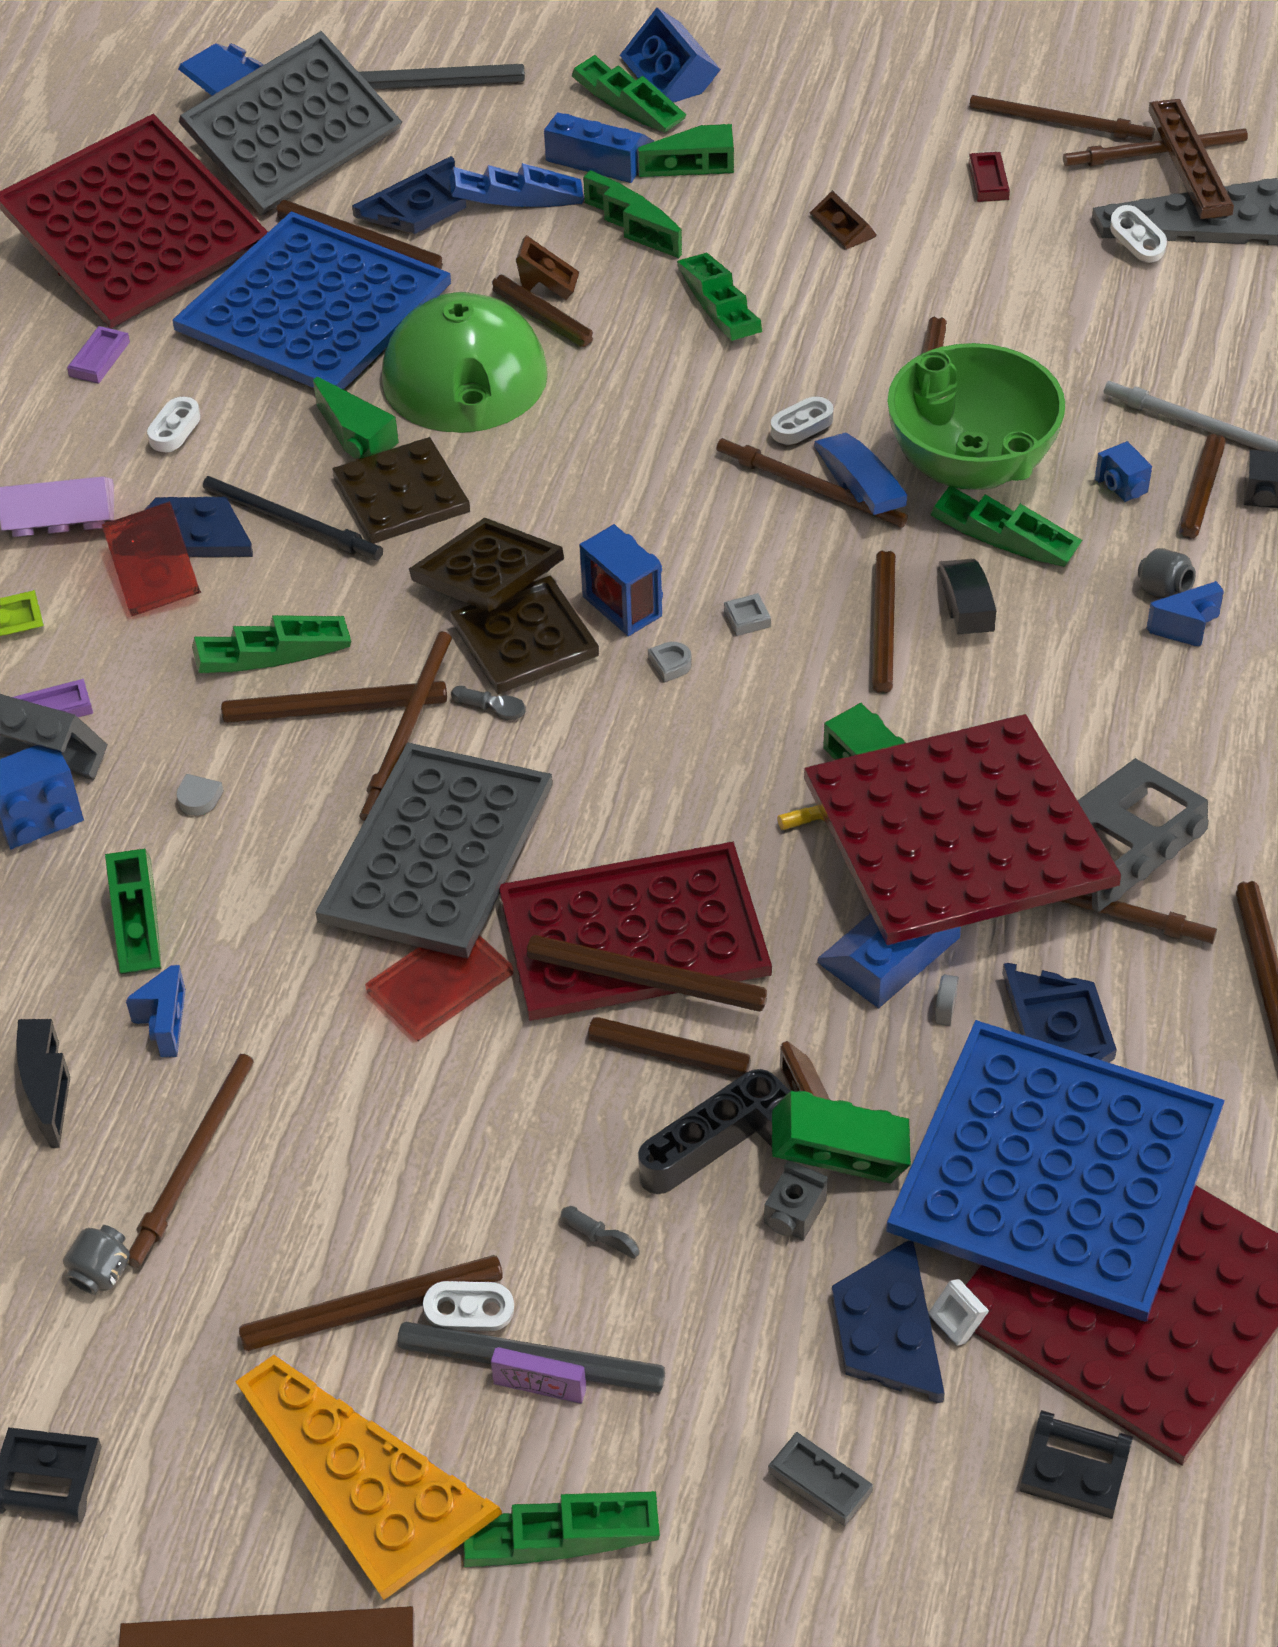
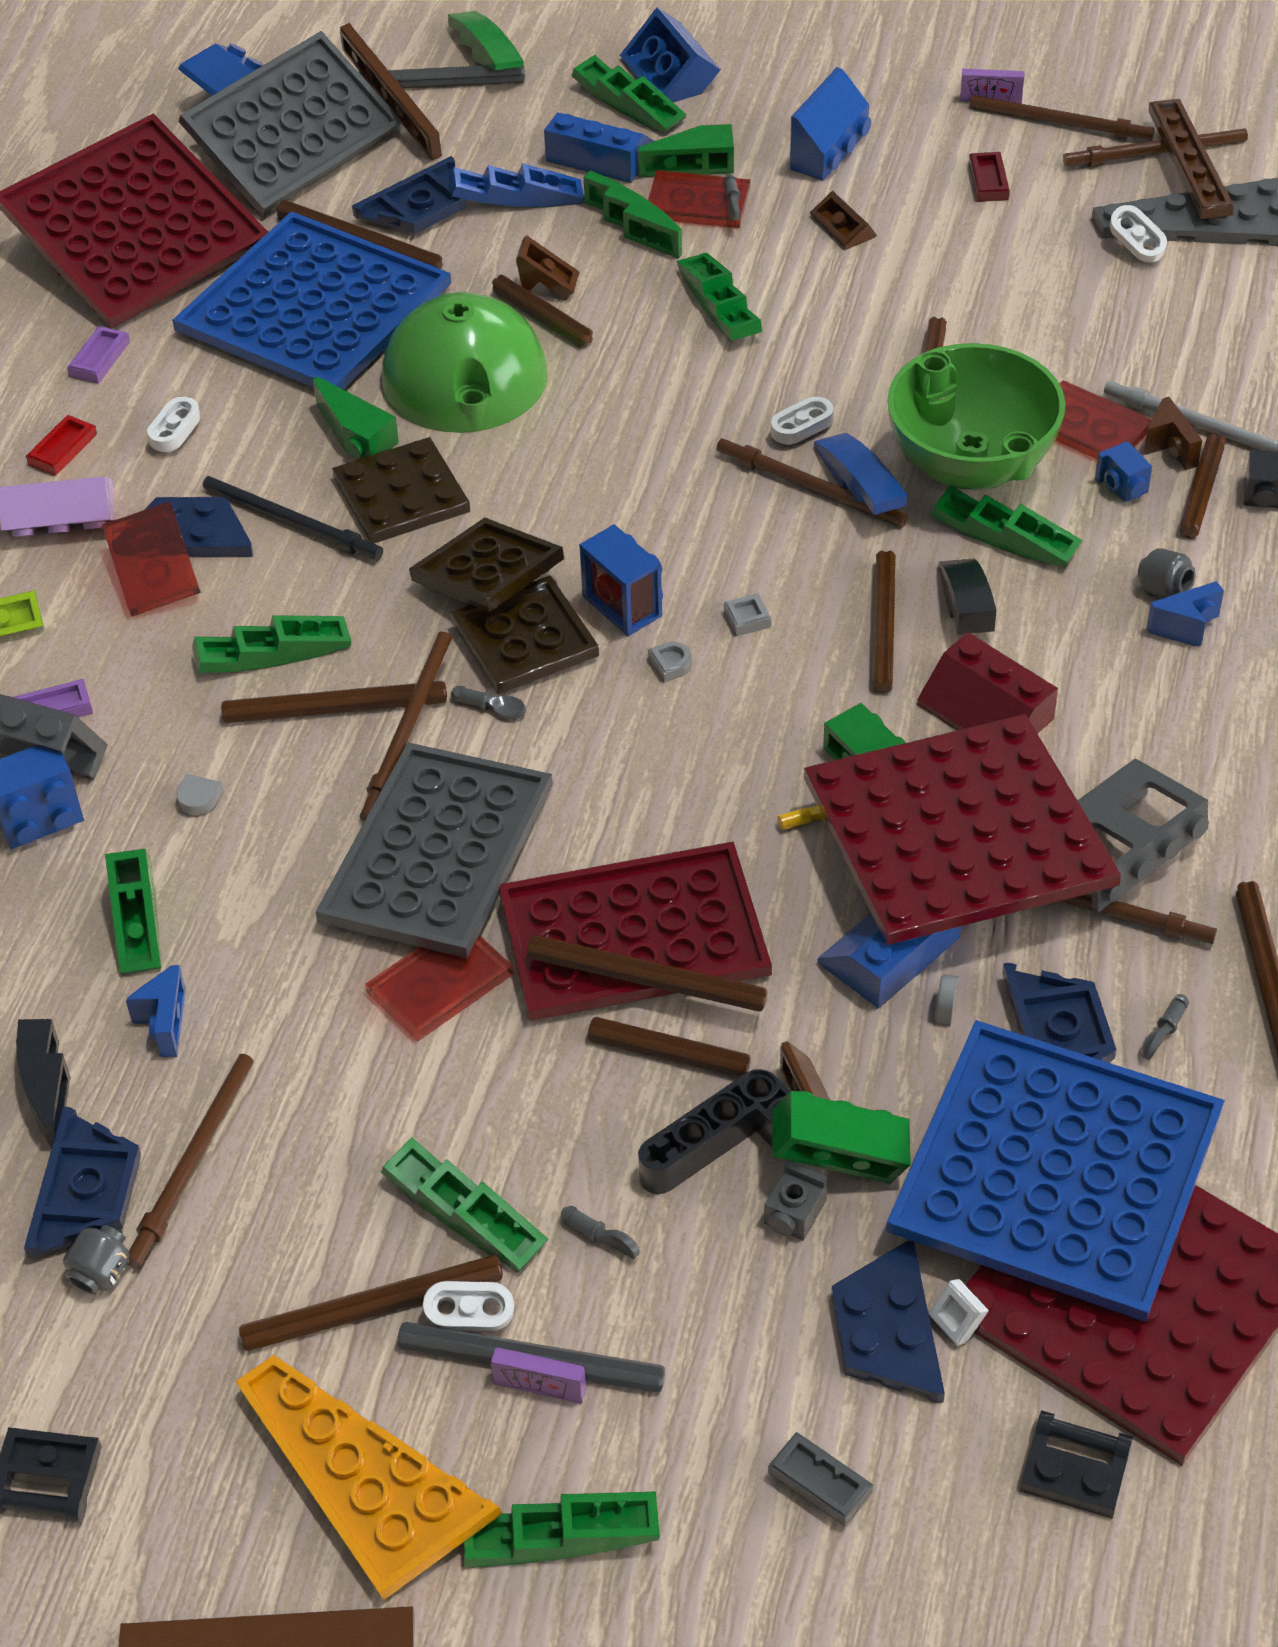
none -> dark blue wing [24,1106,141,1258]
none -> red tile [26,415,97,476]
none -> reddish brown tile [340,23,442,160]
none -> green slope [381,1137,548,1273]
none -> green slope [448,11,524,70]
none -> clear red tile [648,170,751,228]
none -> dark grey piece [723,175,741,221]
none -> blue slope [790,67,871,180]
none -> dark red slope [917,632,1058,734]
none -> medium lavender tile [960,68,1025,104]
none -> clear red tile [1056,380,1152,459]
none -> dark grey piece [1141,994,1190,1060]
none -> reddish brown slope [1144,396,1203,470]

